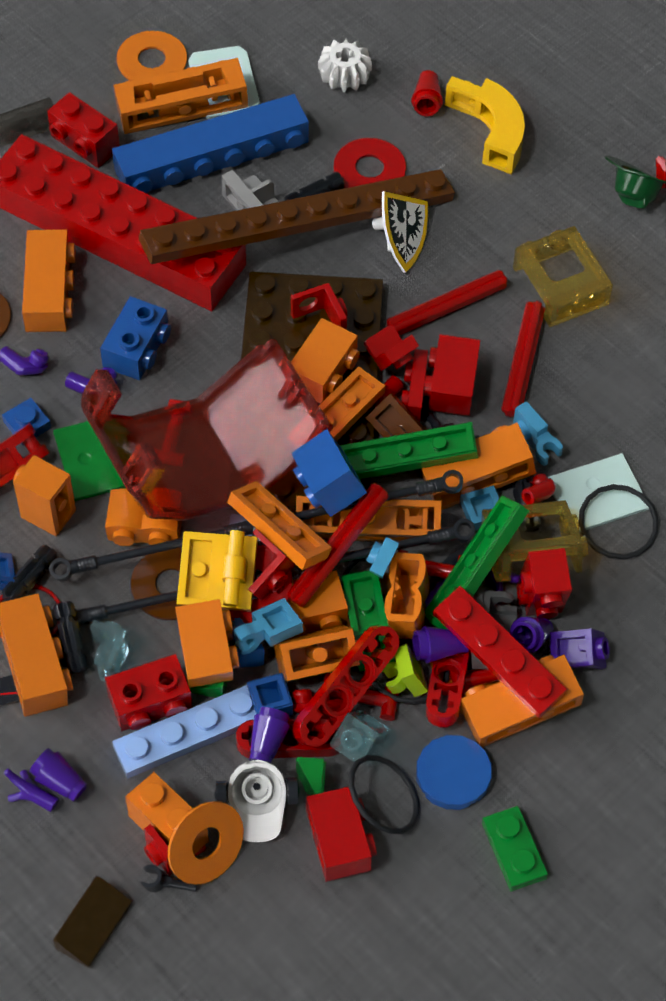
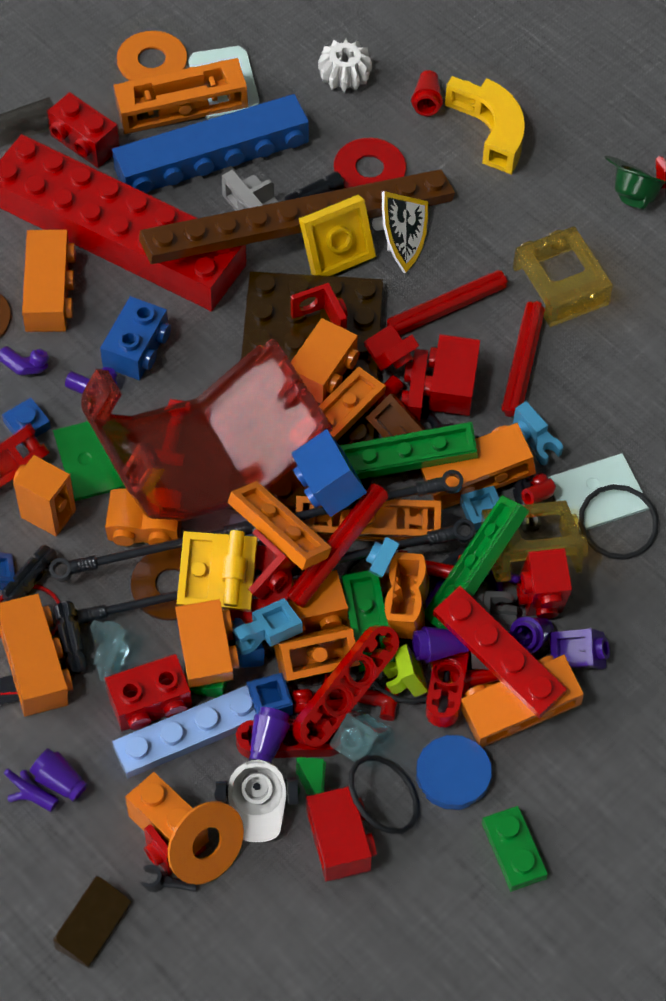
none -> yellow plate [299,194,376,276]

